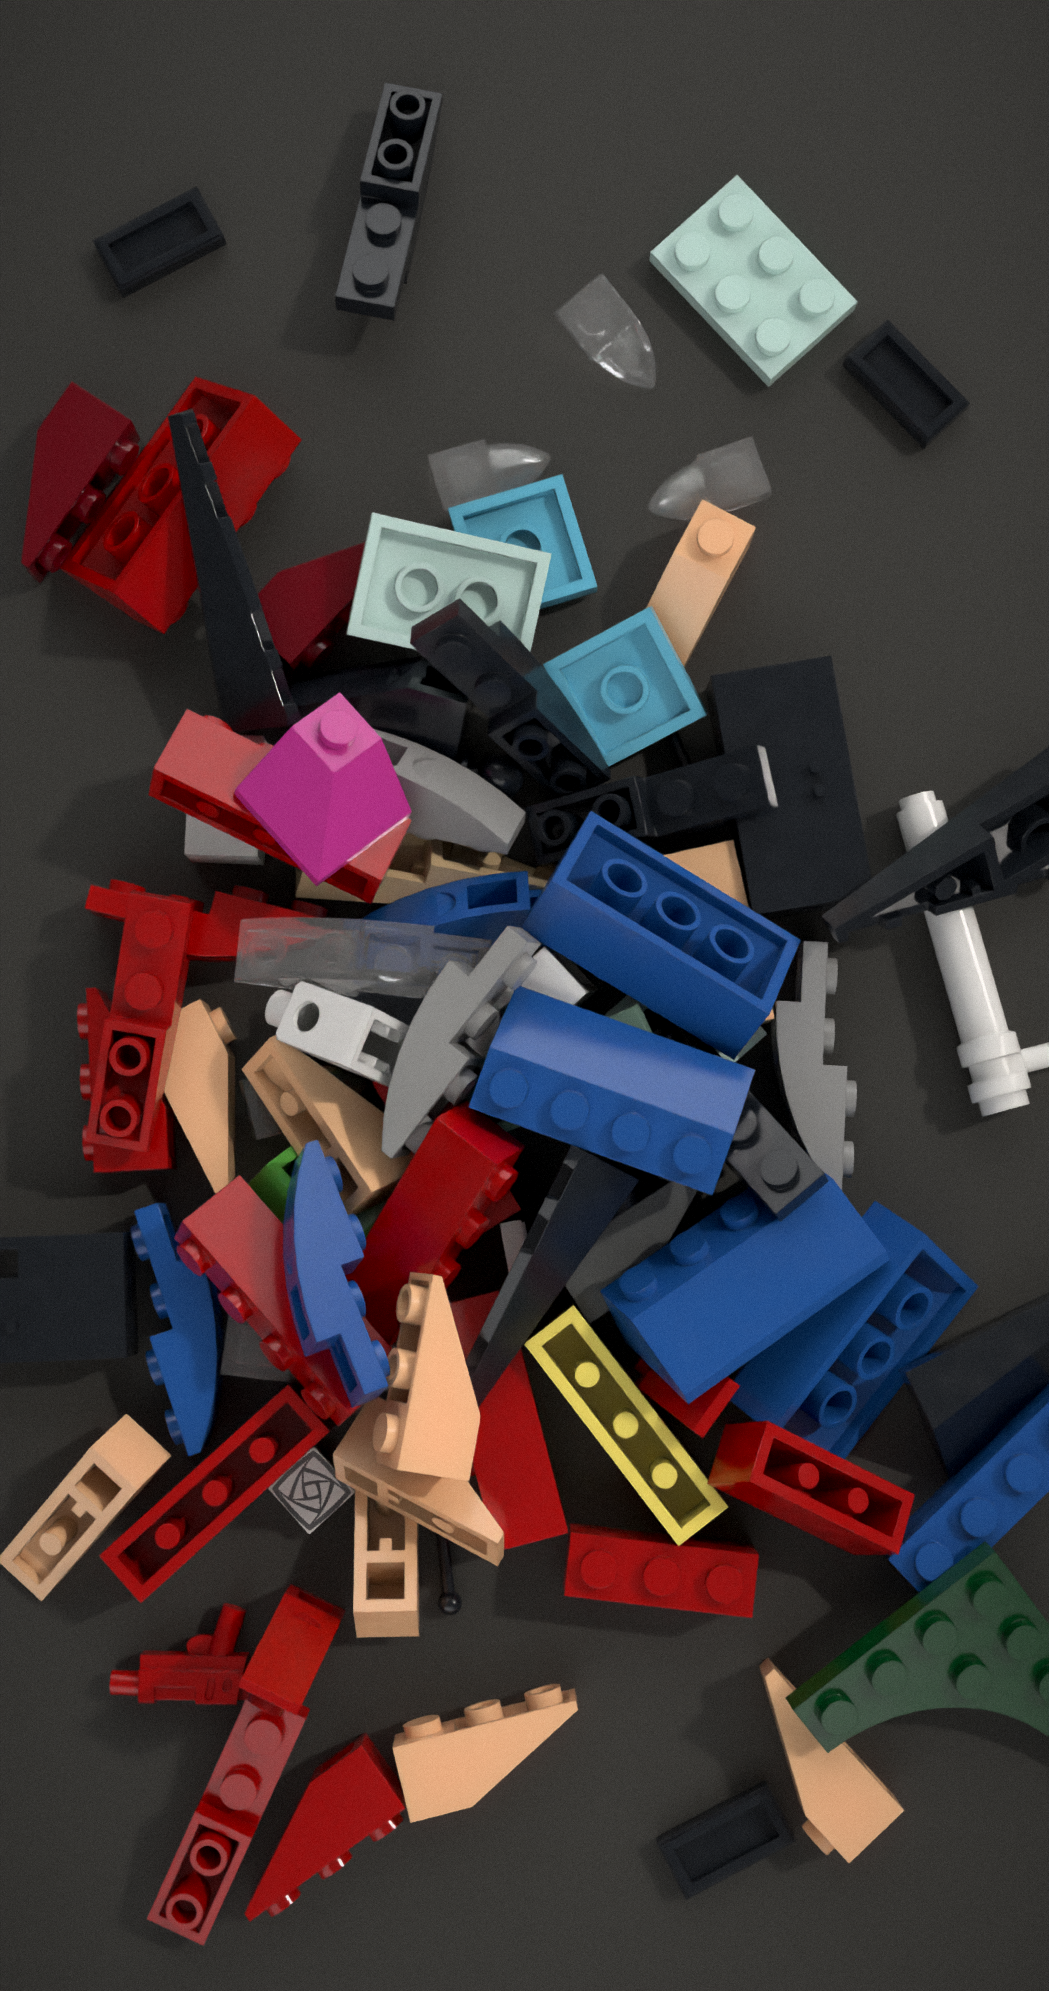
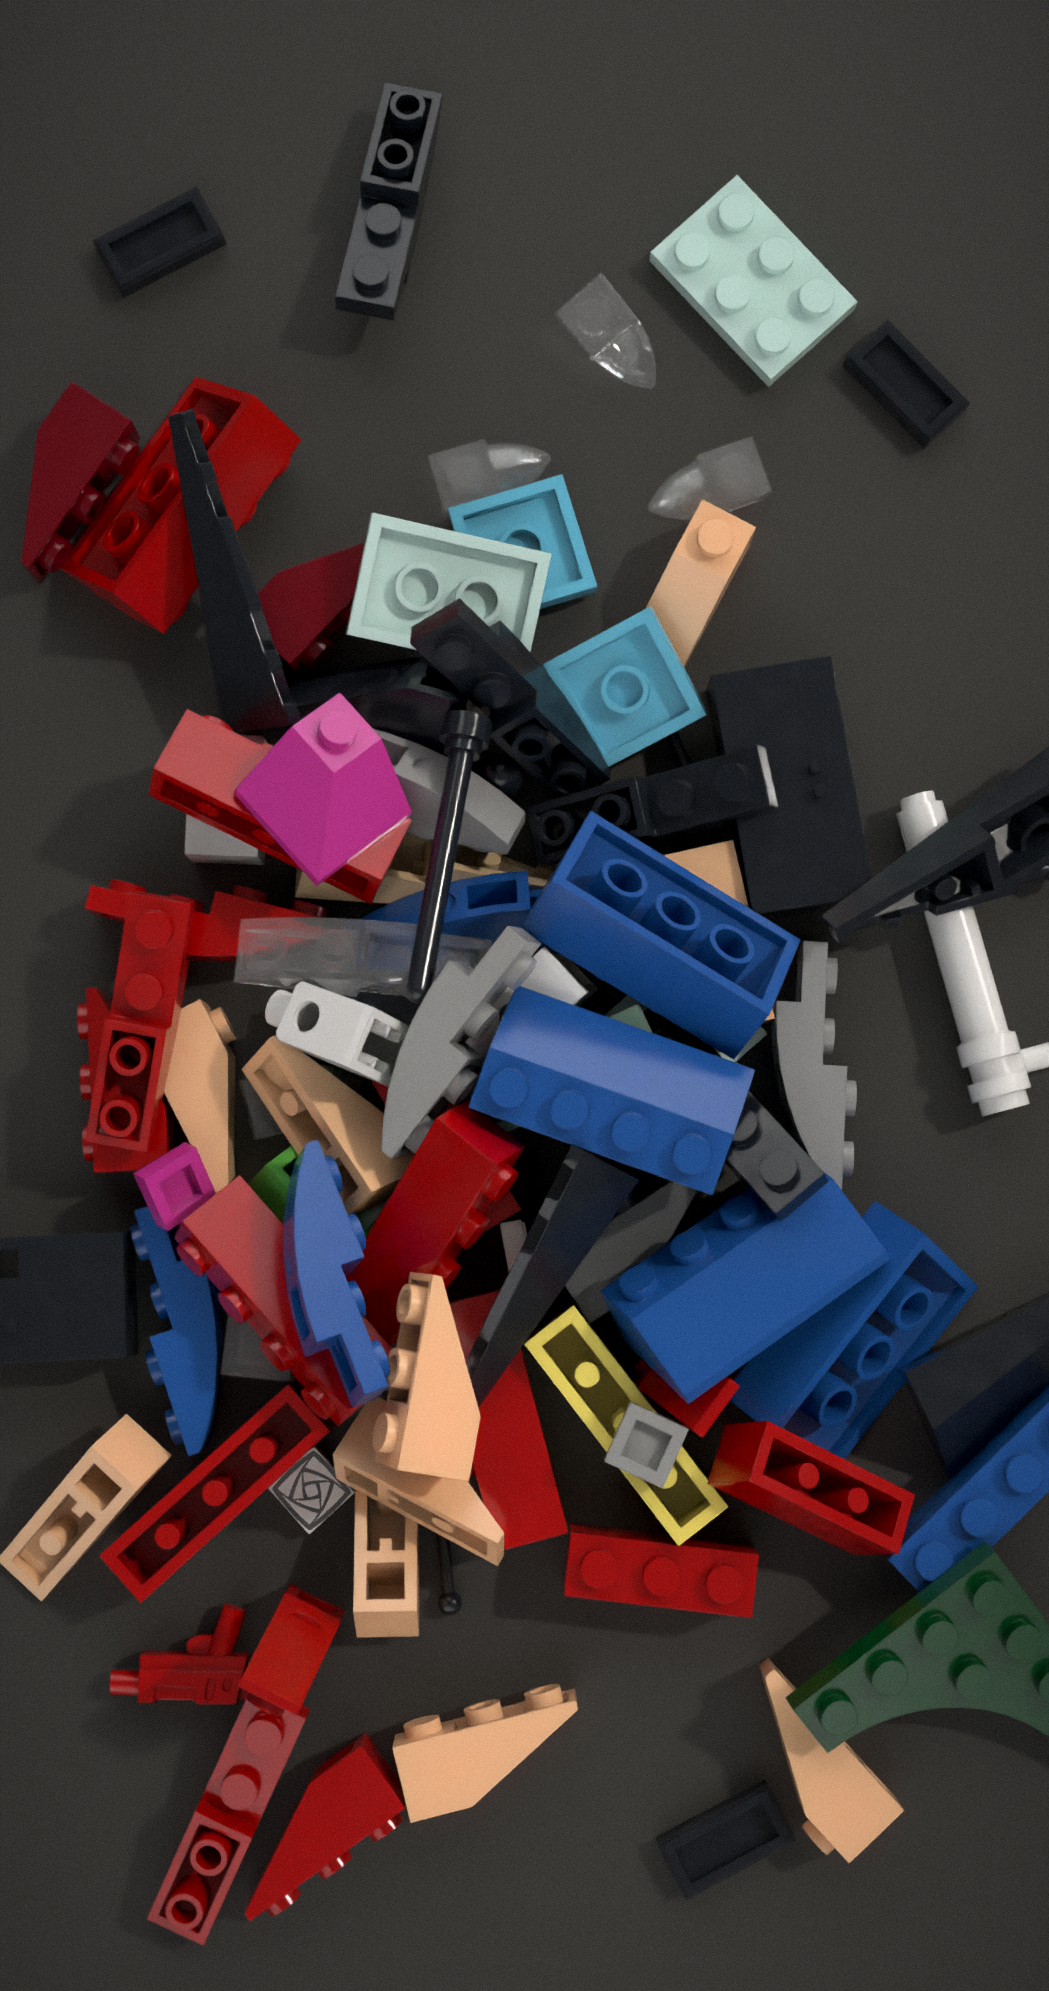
none -> dark pink plate [133,1142,216,1231]
none -> black piece [406,710,492,1004]
none -> light grey plate [604,1401,689,1488]

